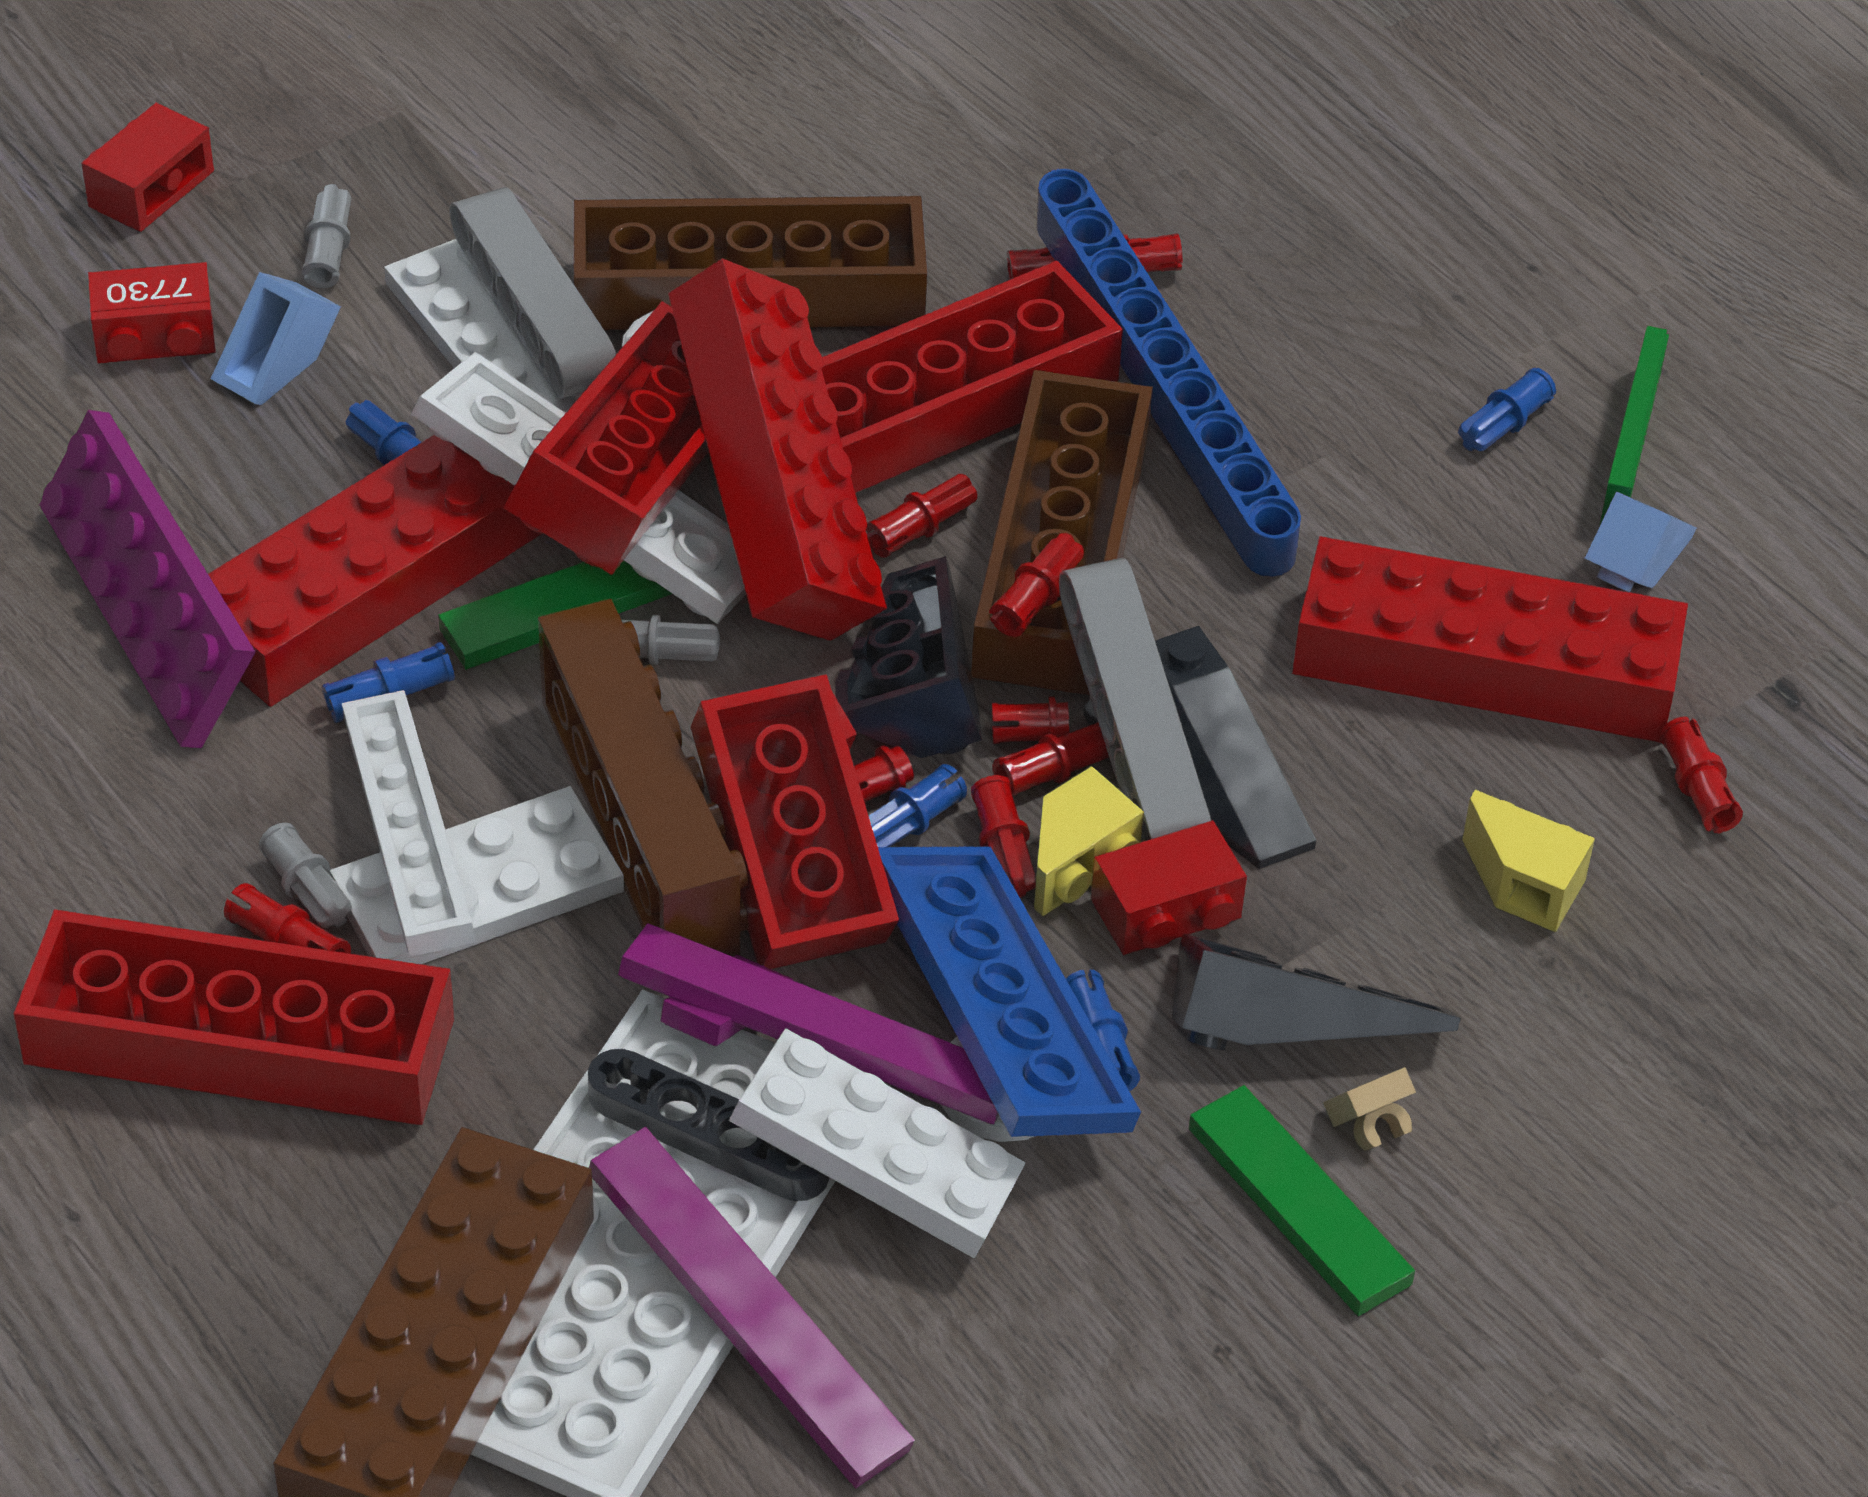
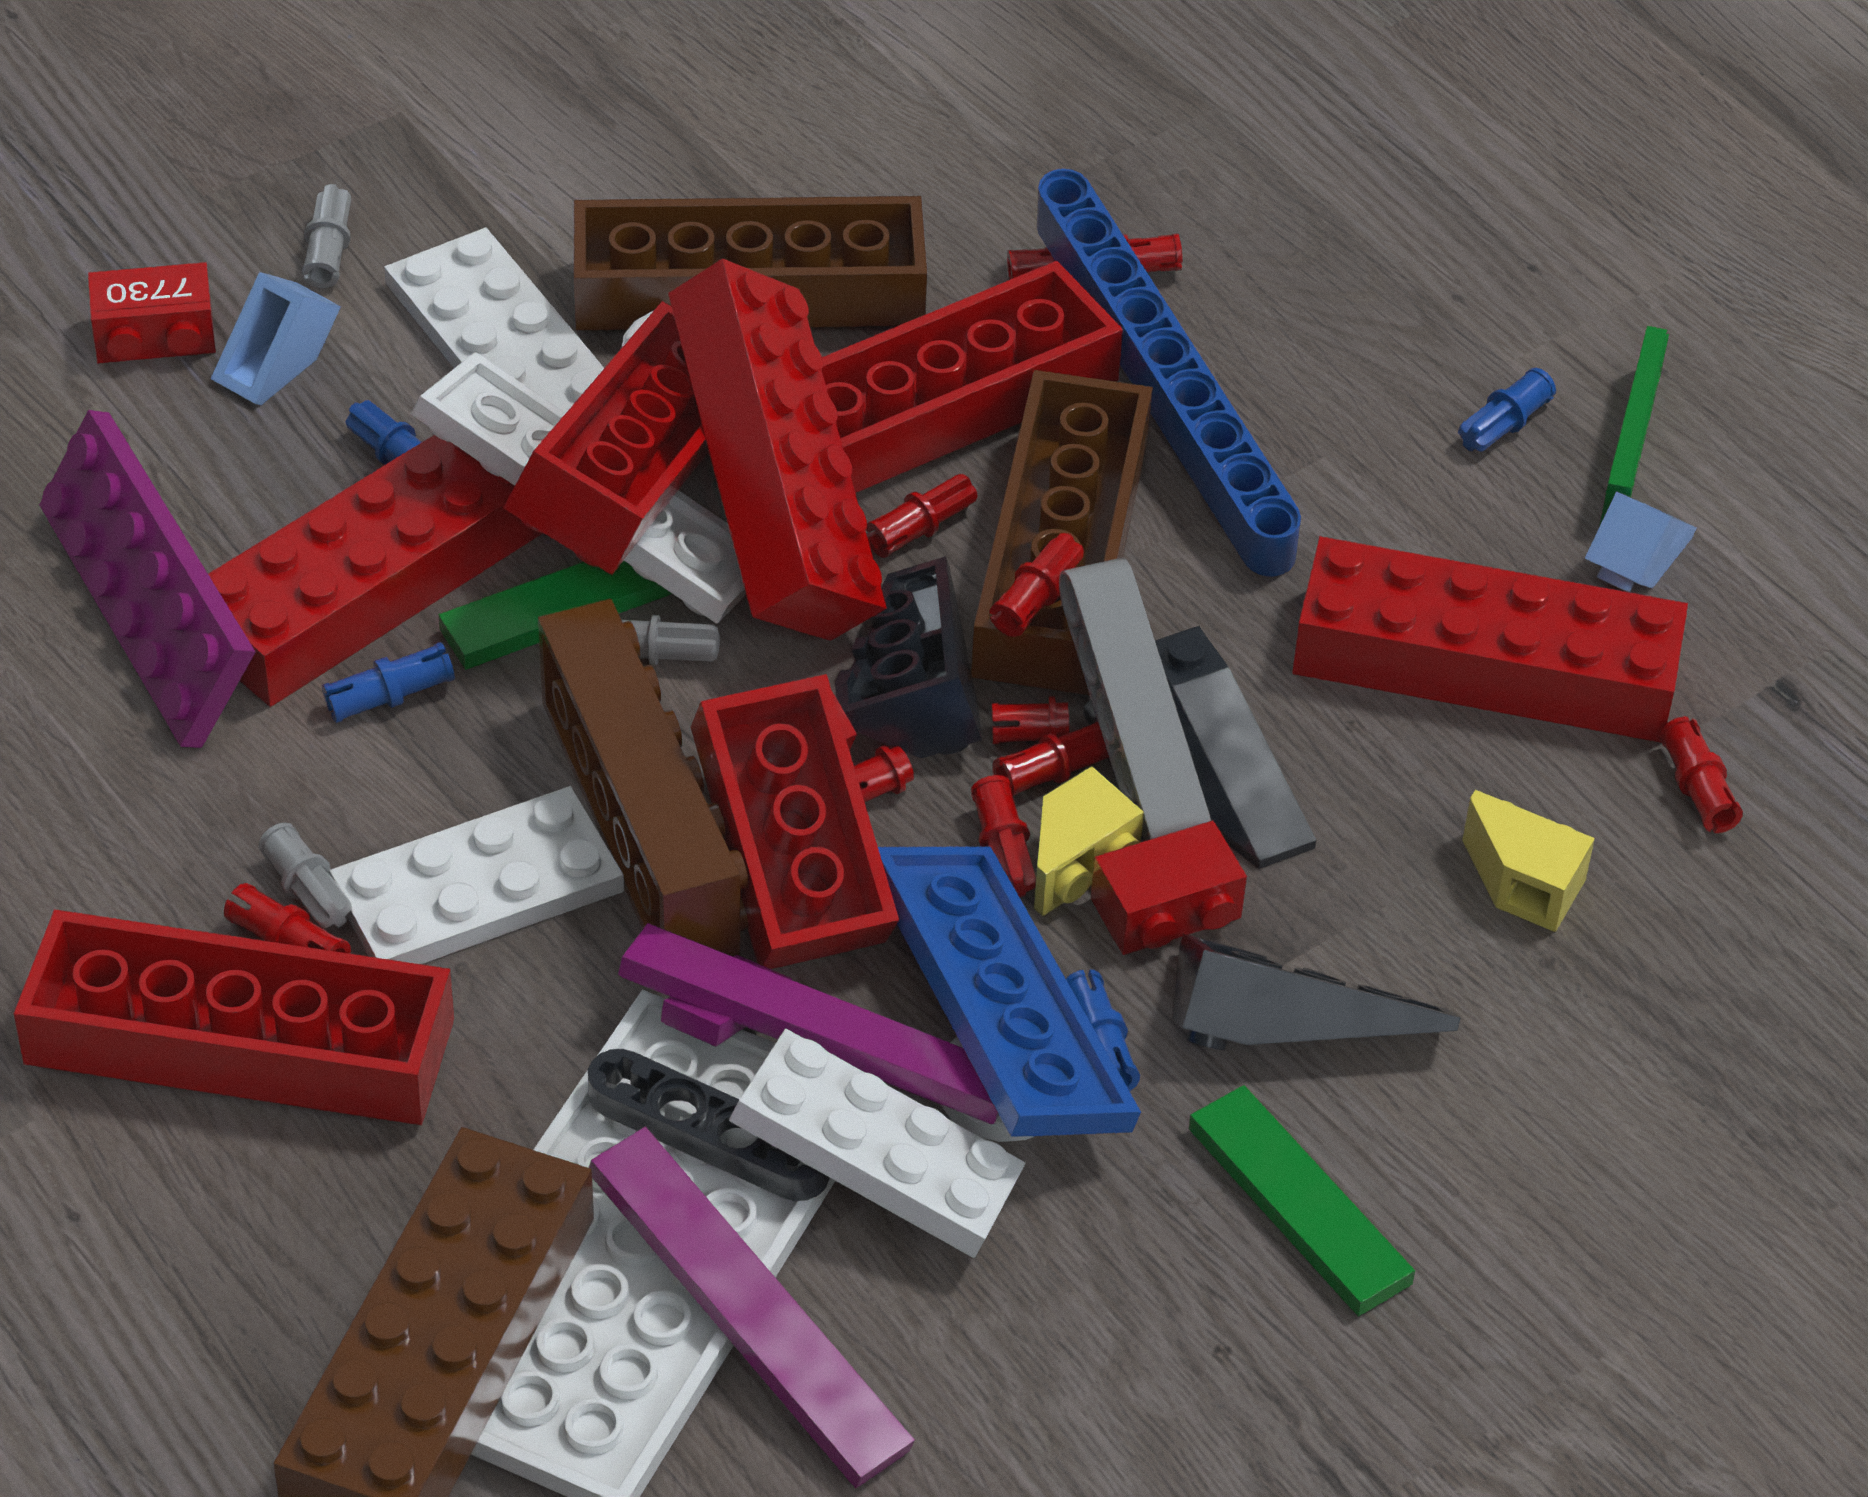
red brick [81,102,214,232] -> none
white plate [342,690,476,958] -> none
light grey beam [449,187,616,399] -> none
blue axle [869,764,967,847] -> none
tan tile [1323,1067,1416,1151] -> none

